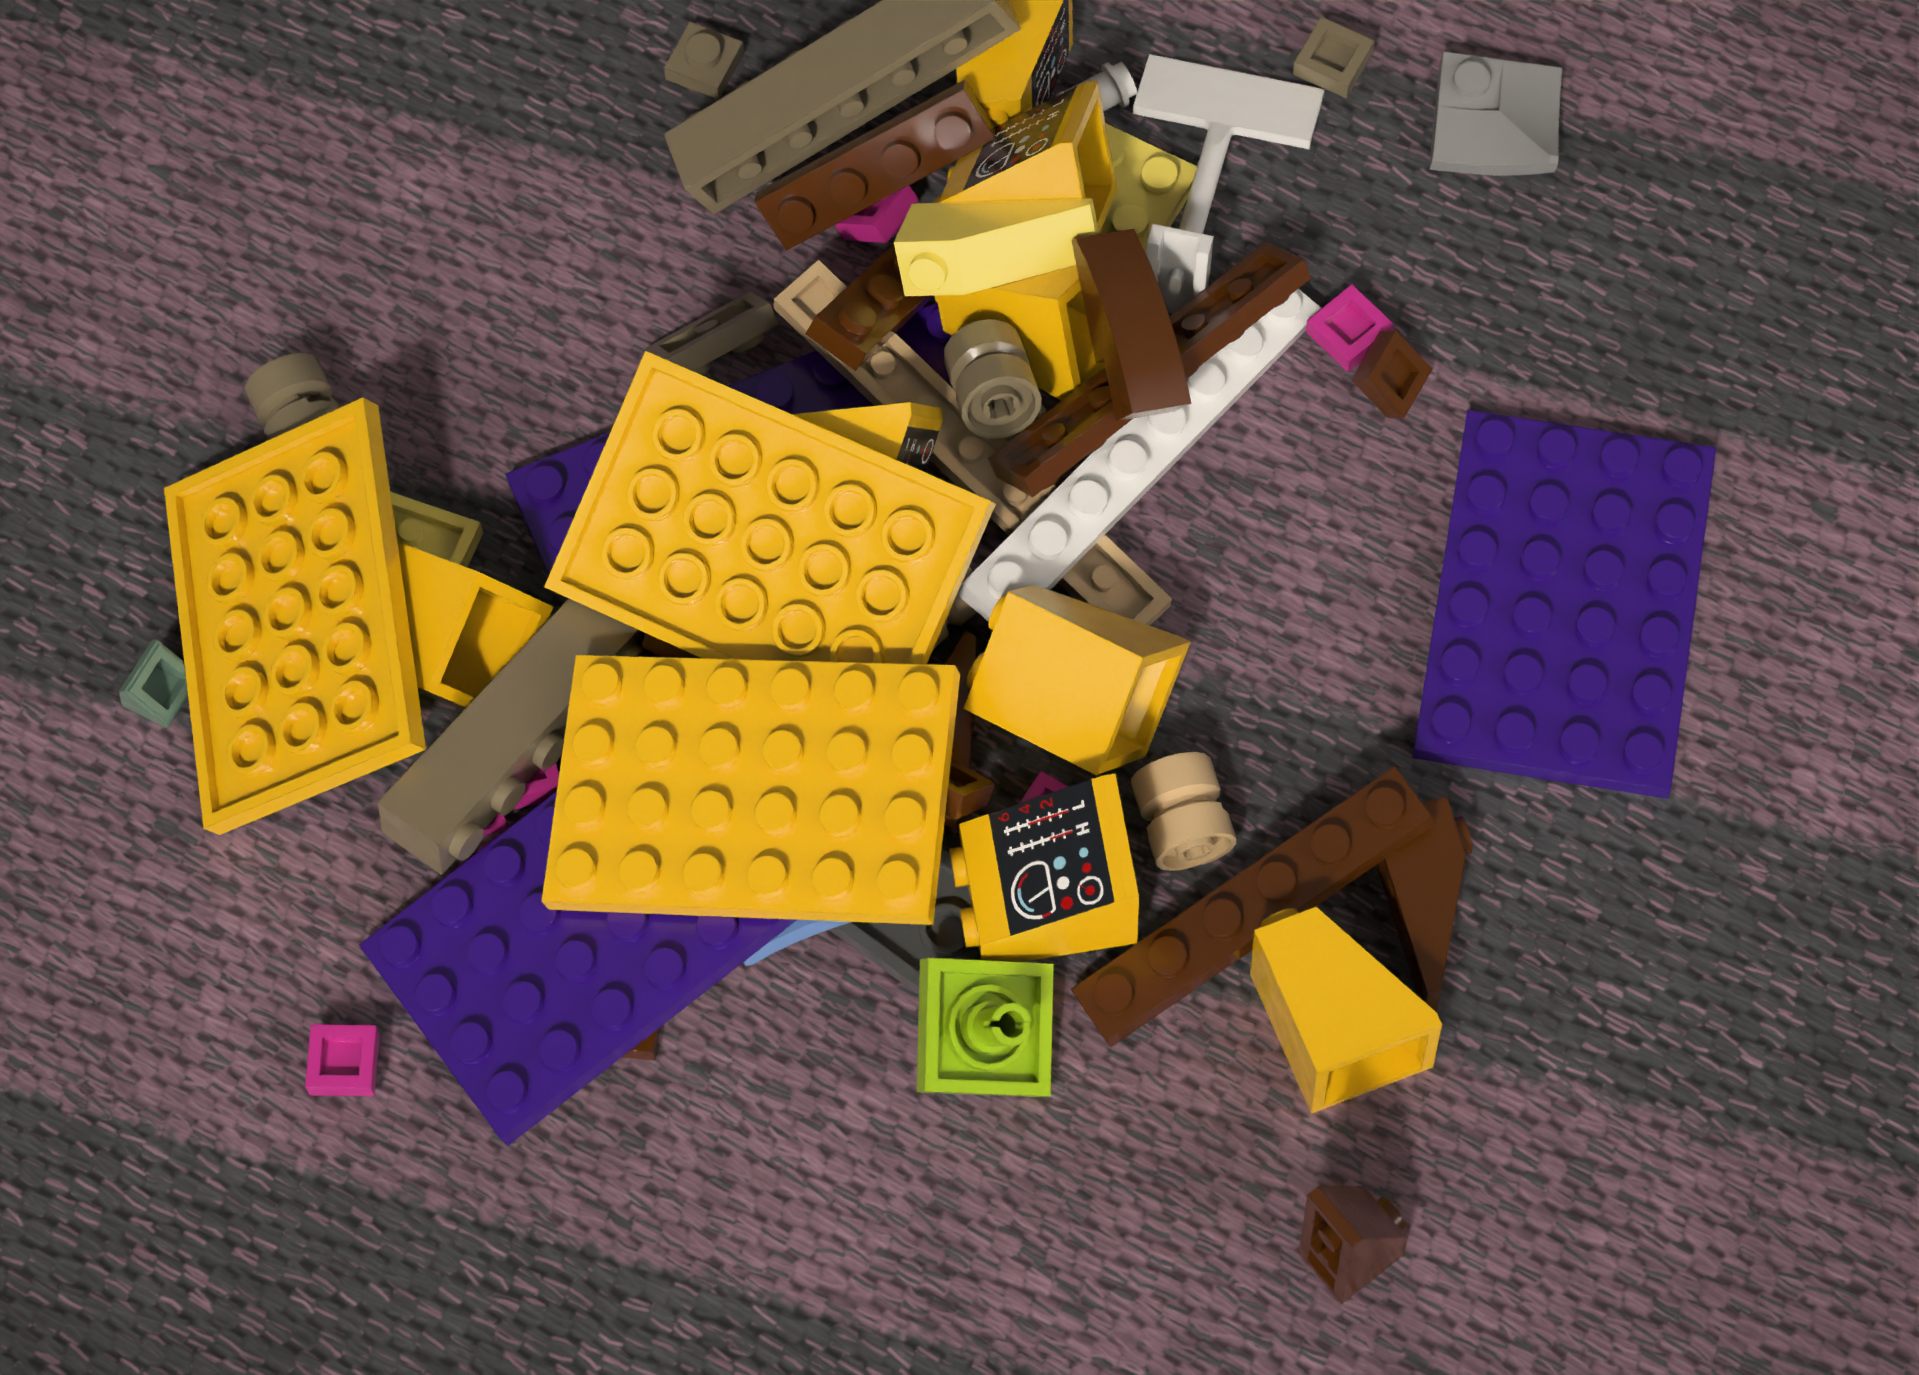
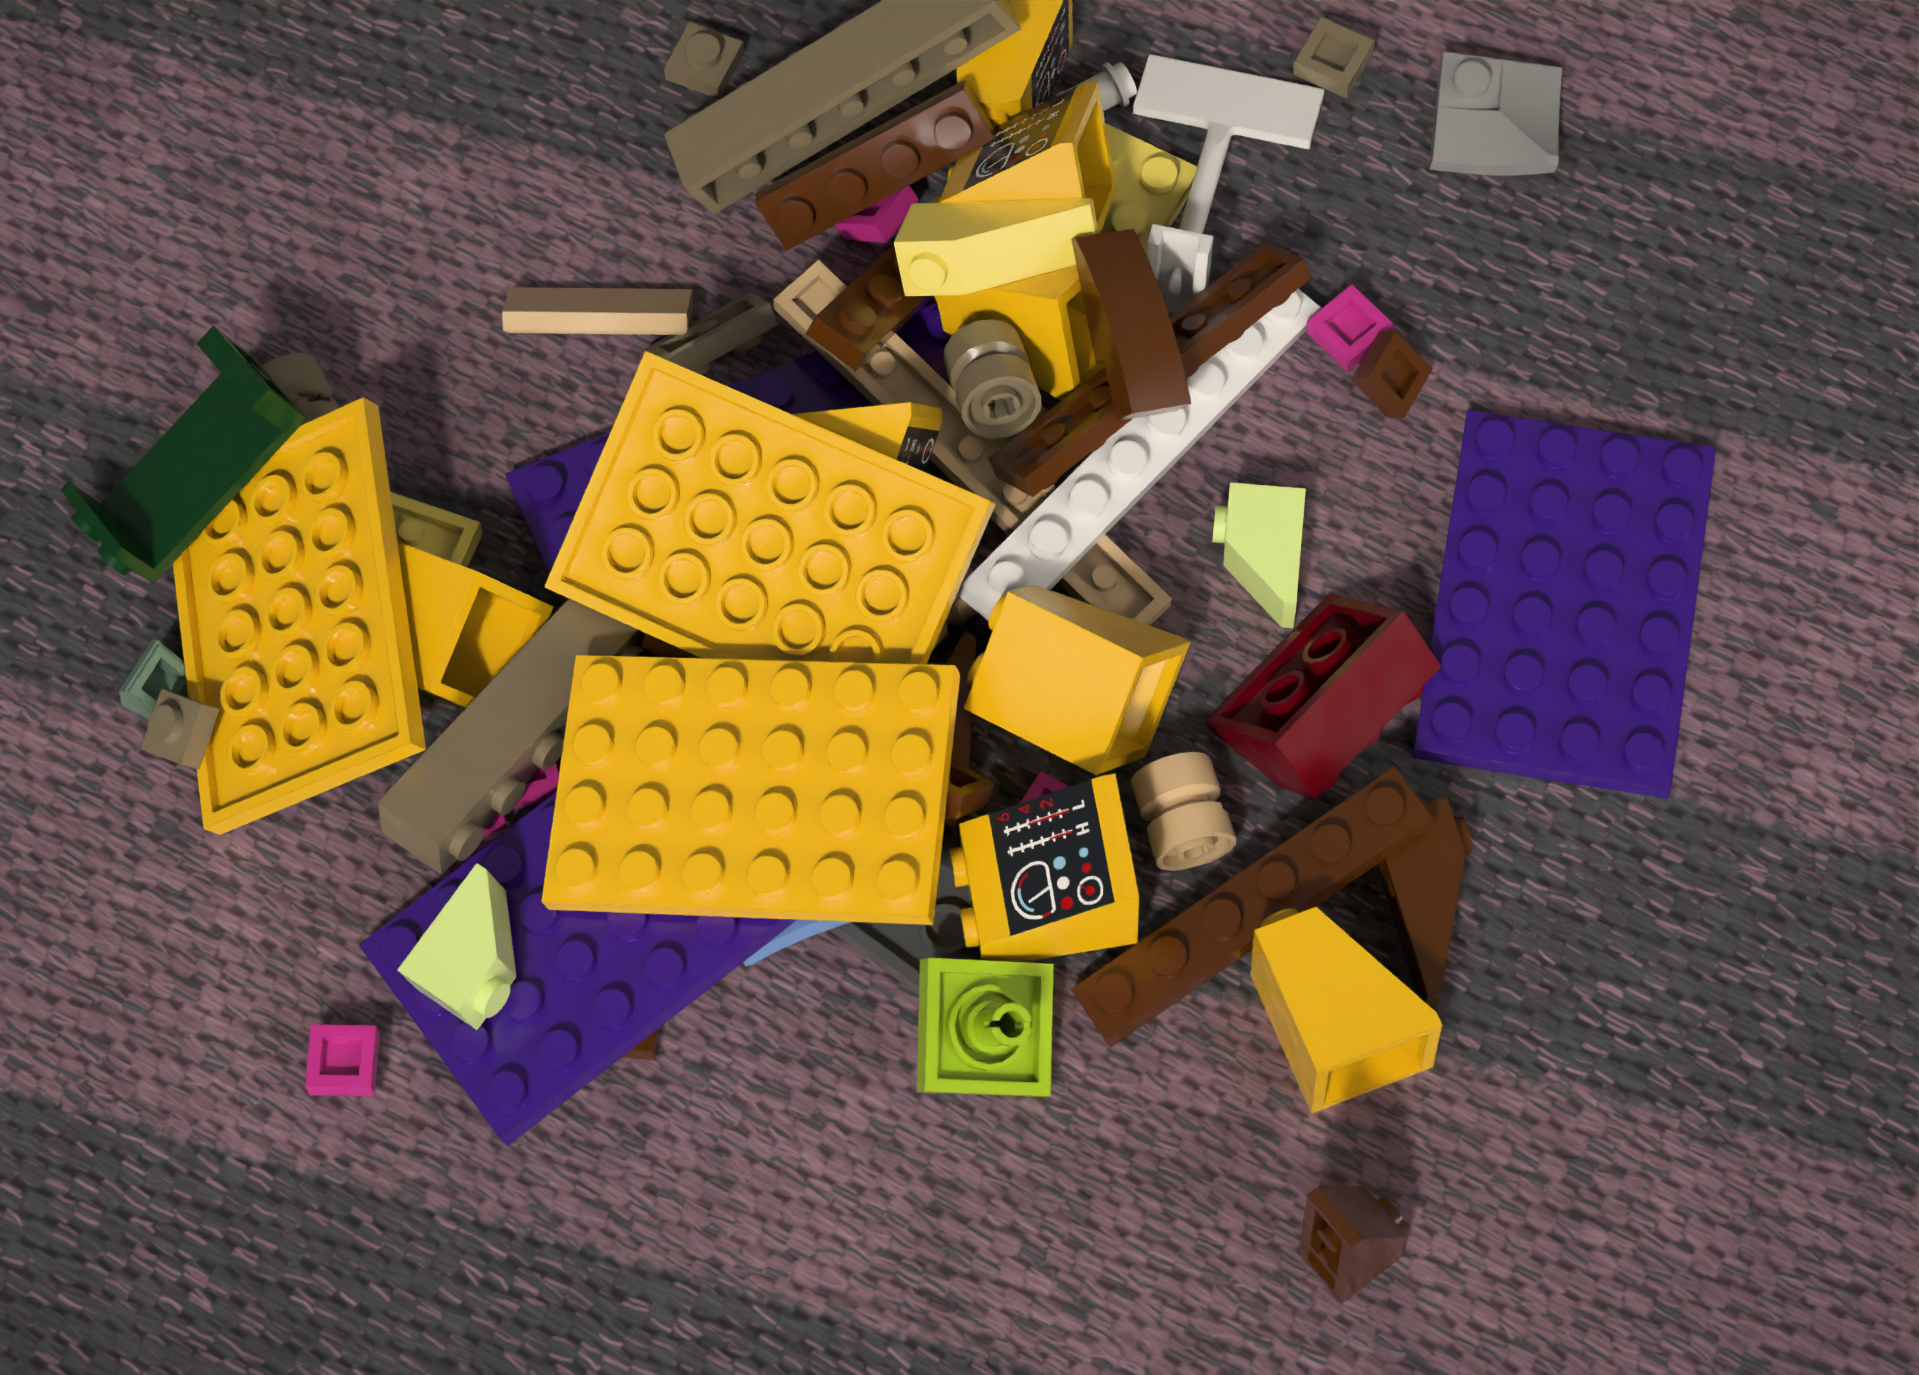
none -> dark green panel [61,326,307,583]
none -> dark tan plate [141,689,219,770]
none -> yellowish green slope [397,863,516,1030]
none -> tan tile [502,287,693,335]
none -> dark red slope [1204,594,1442,799]
none -> yellowish green slope [1212,482,1306,628]

